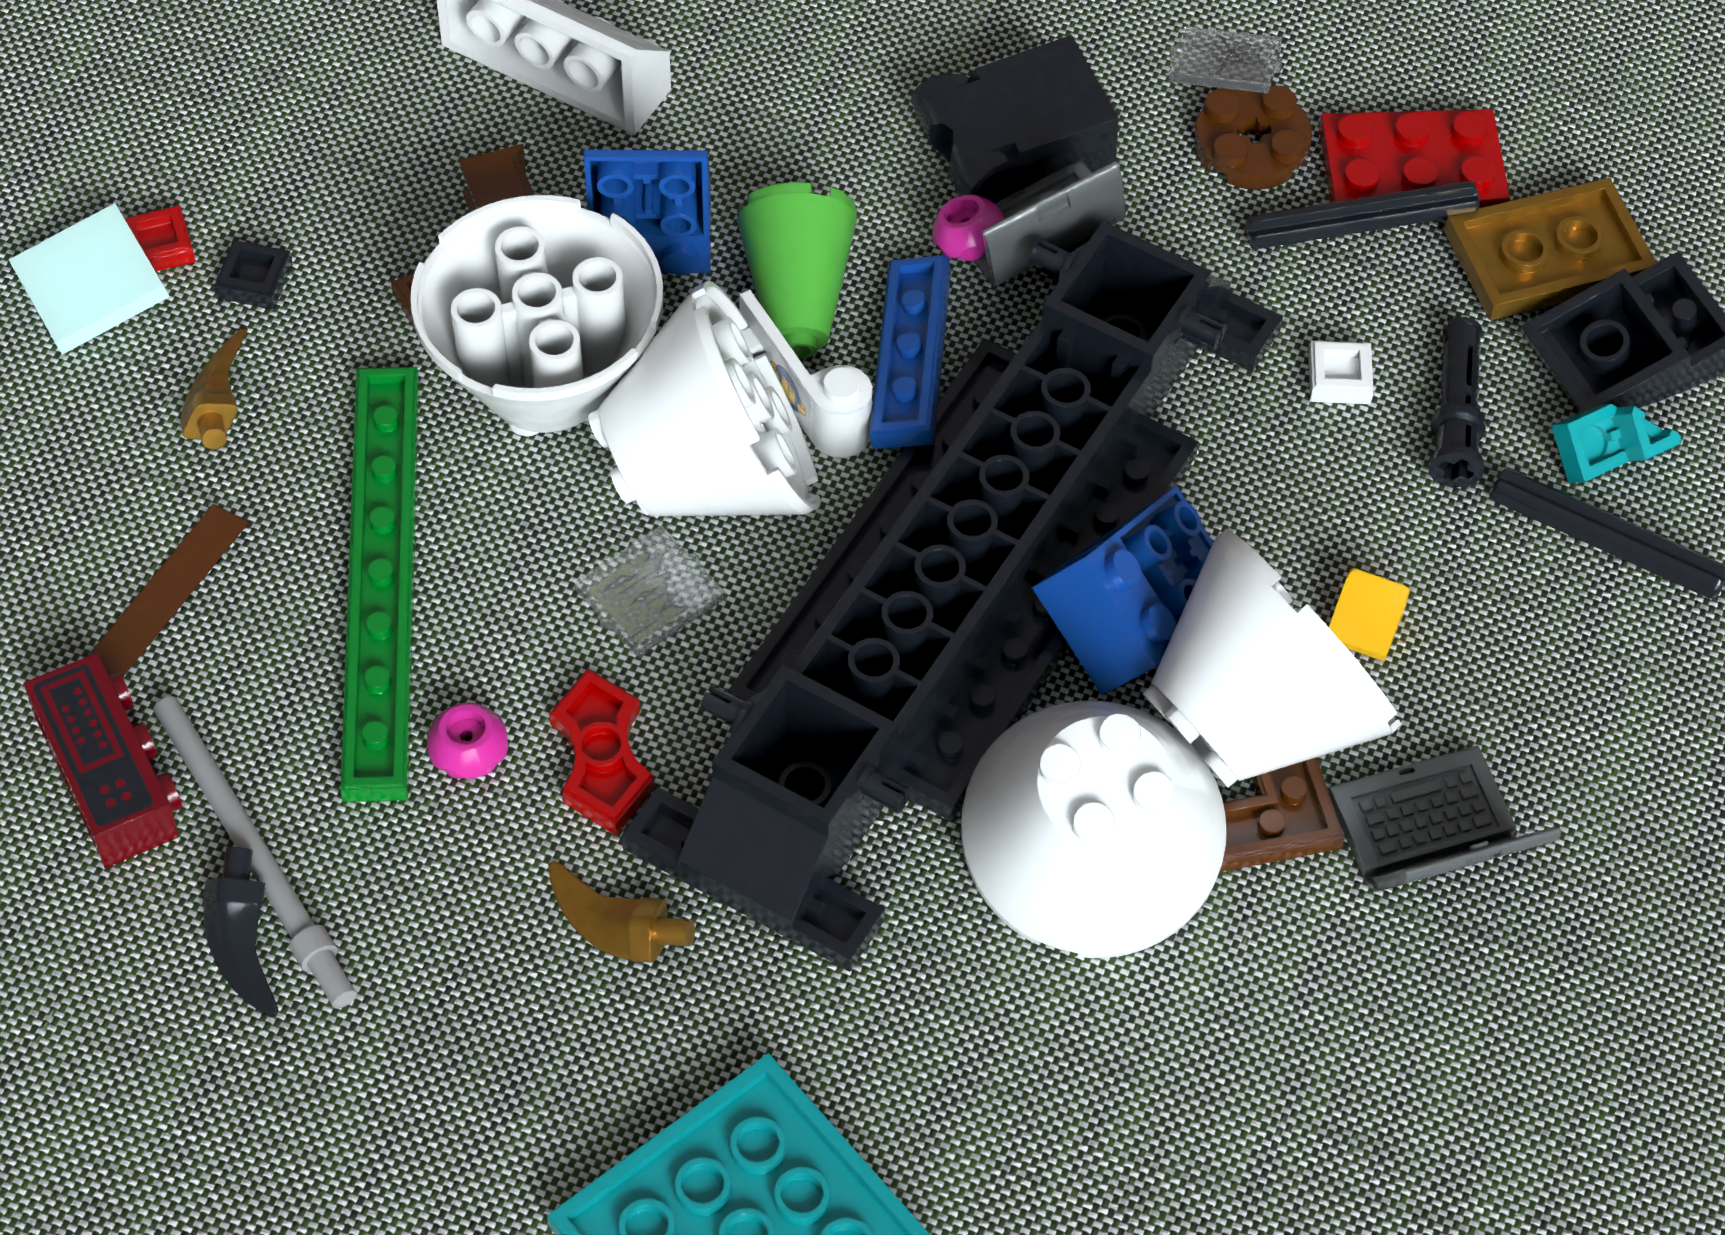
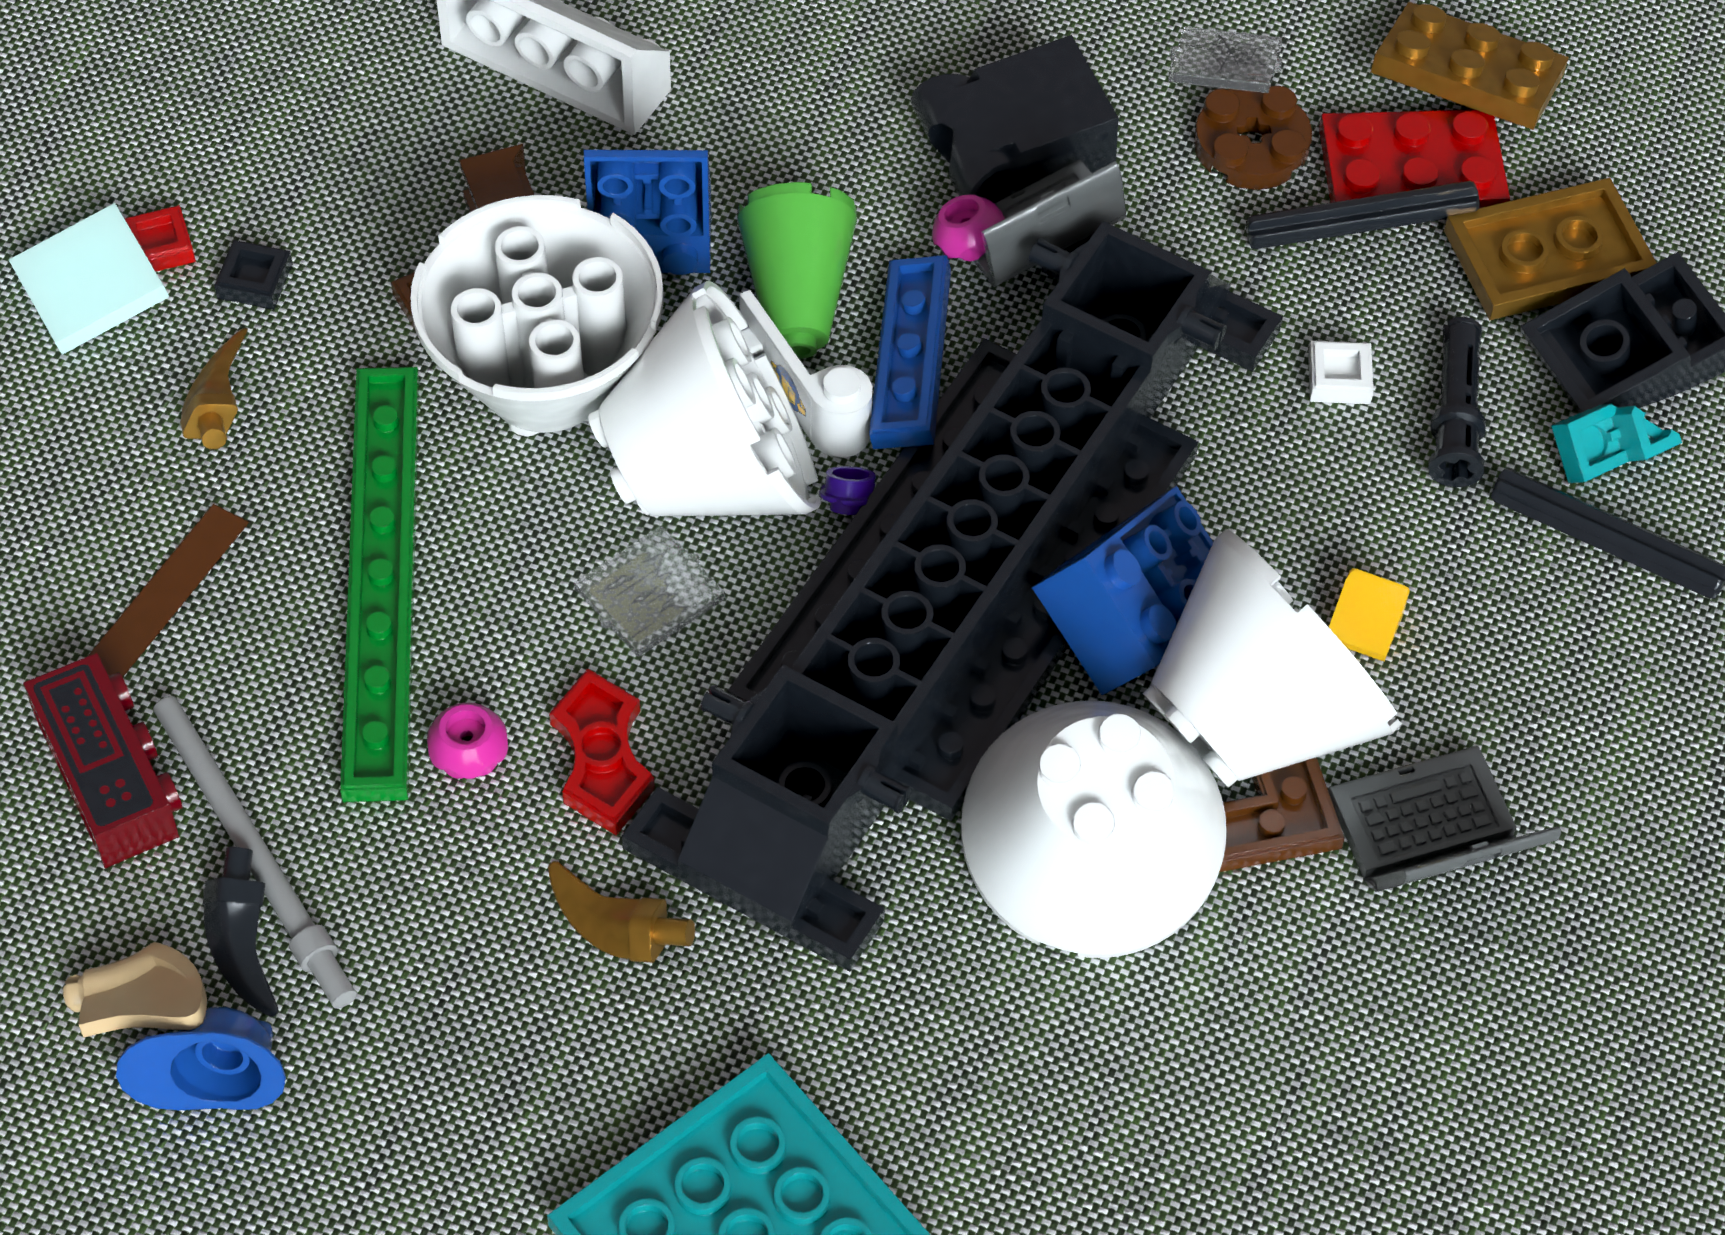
none -> tan arm [63,942,207,1038]
none -> blue piece [116,1007,286,1110]
none -> dark purple plate [819,466,876,515]
none -> pearl gold plate [1370,2,1569,130]

